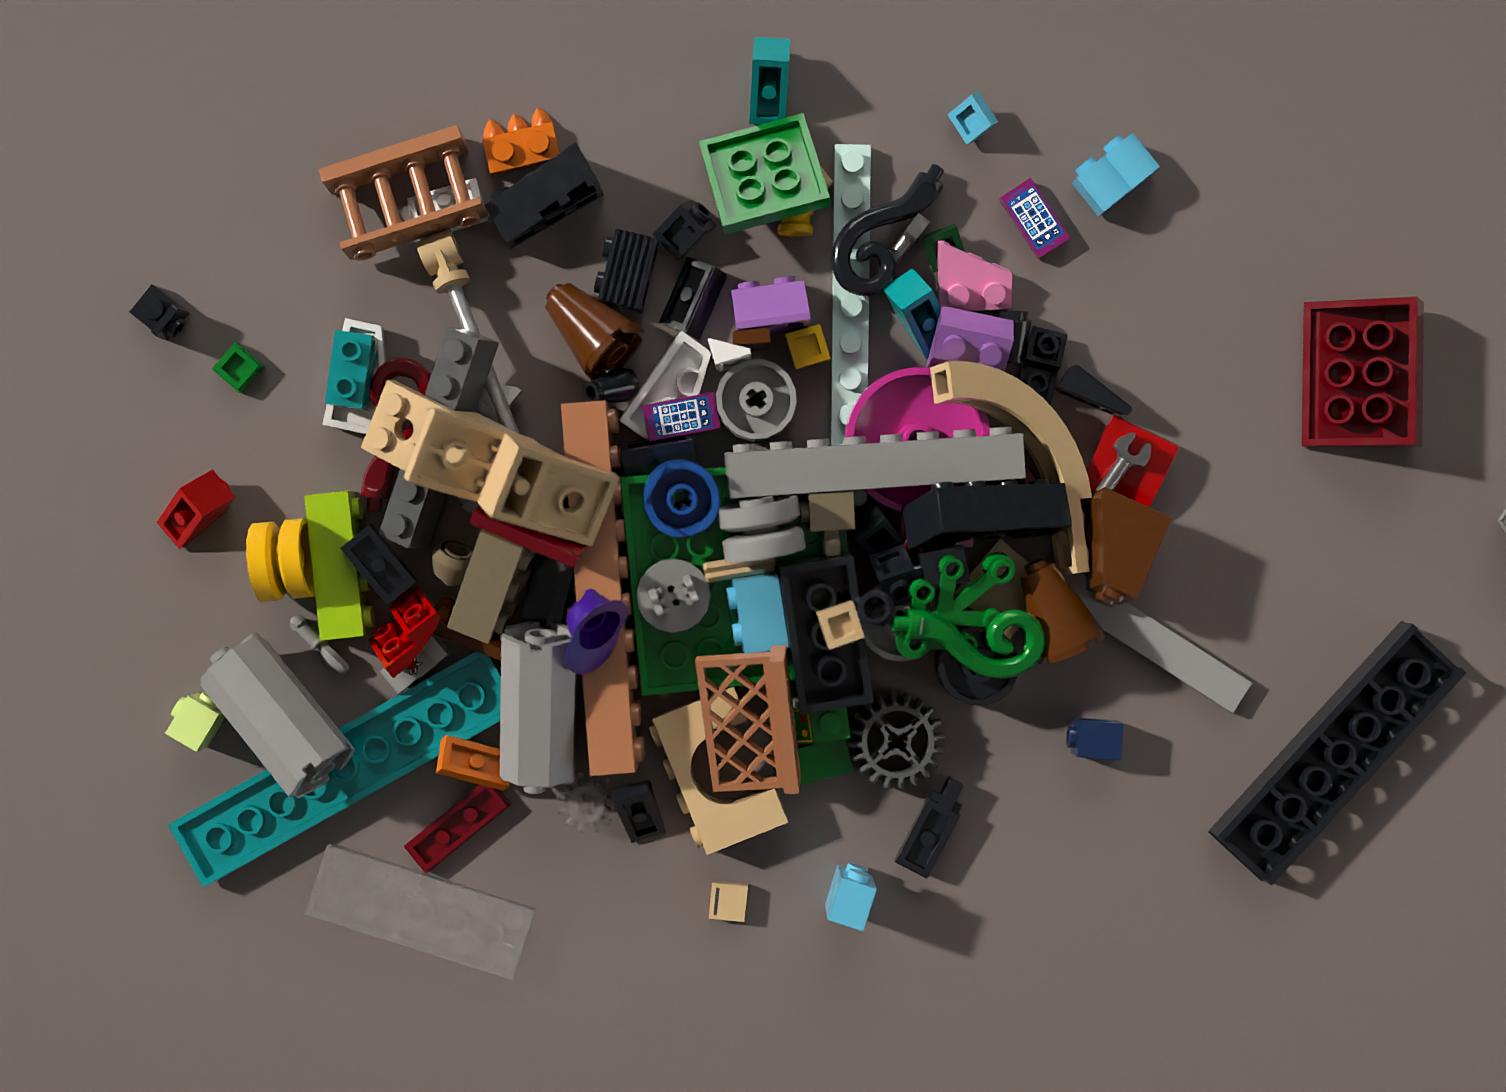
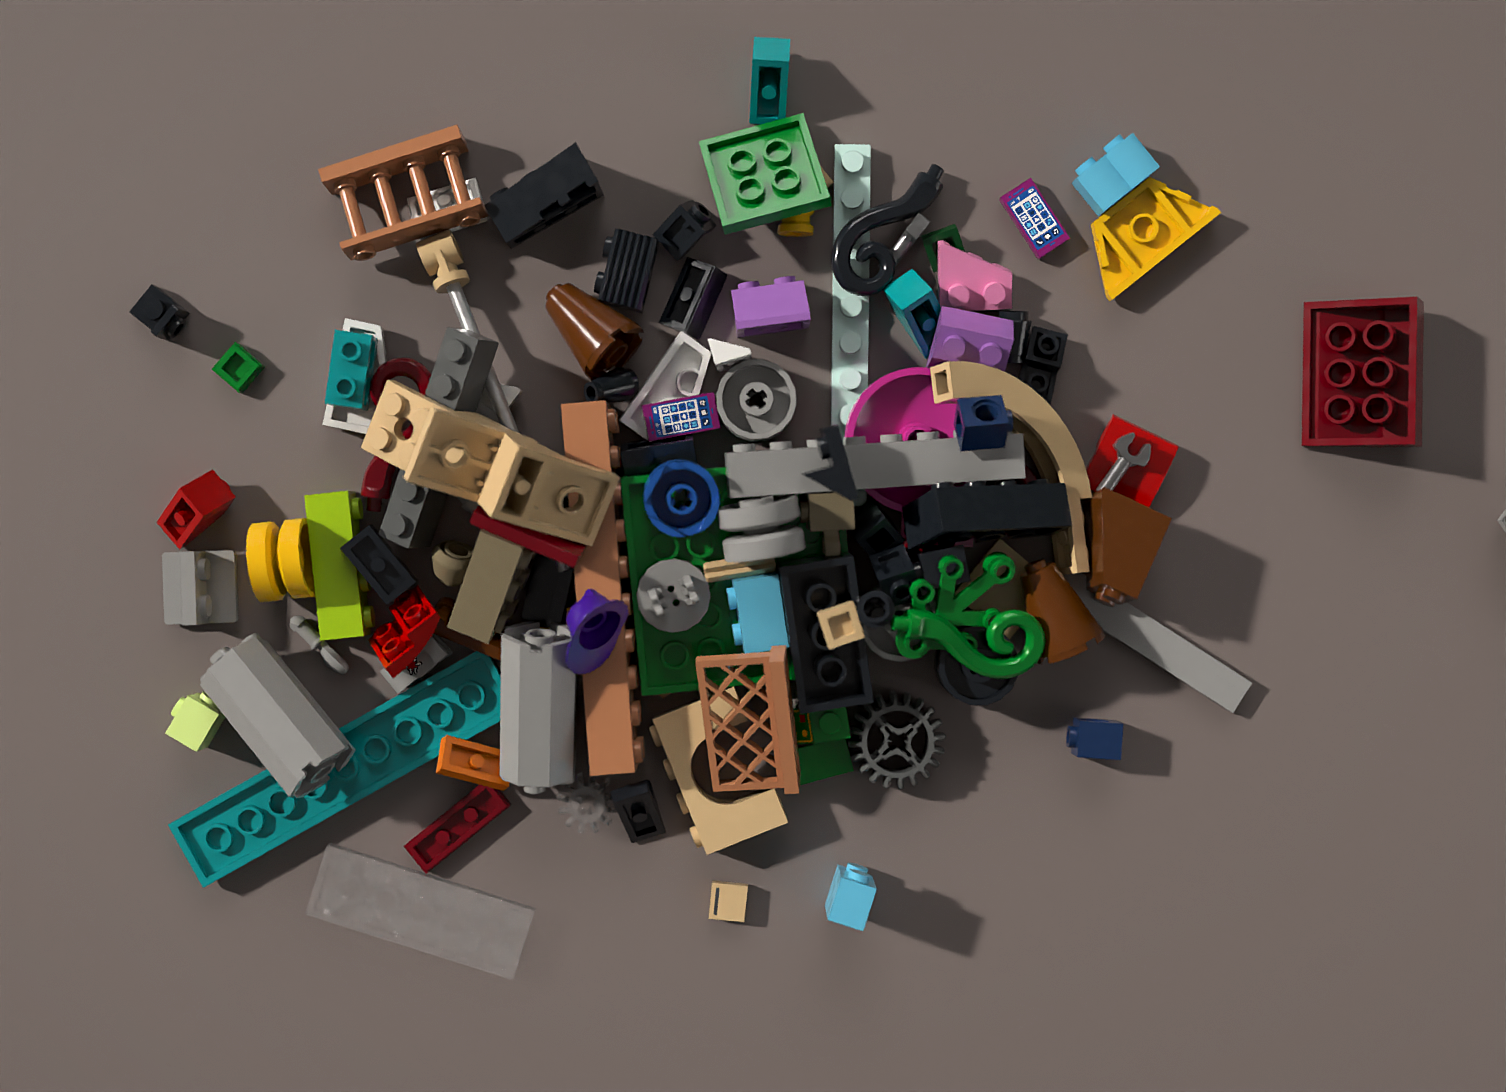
orange plate [482,108,560,176] -> none
reddish brown tile [732,328,770,351] -> none
yellow plate [785,324,831,370] -> none
black hinge [894,776,963,879] -> none
medium azure plate [947,92,998,145] -> none
black slope [1054,364,1133,418] -> none
black tile [1208,621,1466,886] -> none
none -> light grey bracket [162,550,239,625]
none -> black slope [801,425,859,501]
none -> dark blue brick [953,395,1013,451]
none -> yellow wing [1091,177,1221,302]

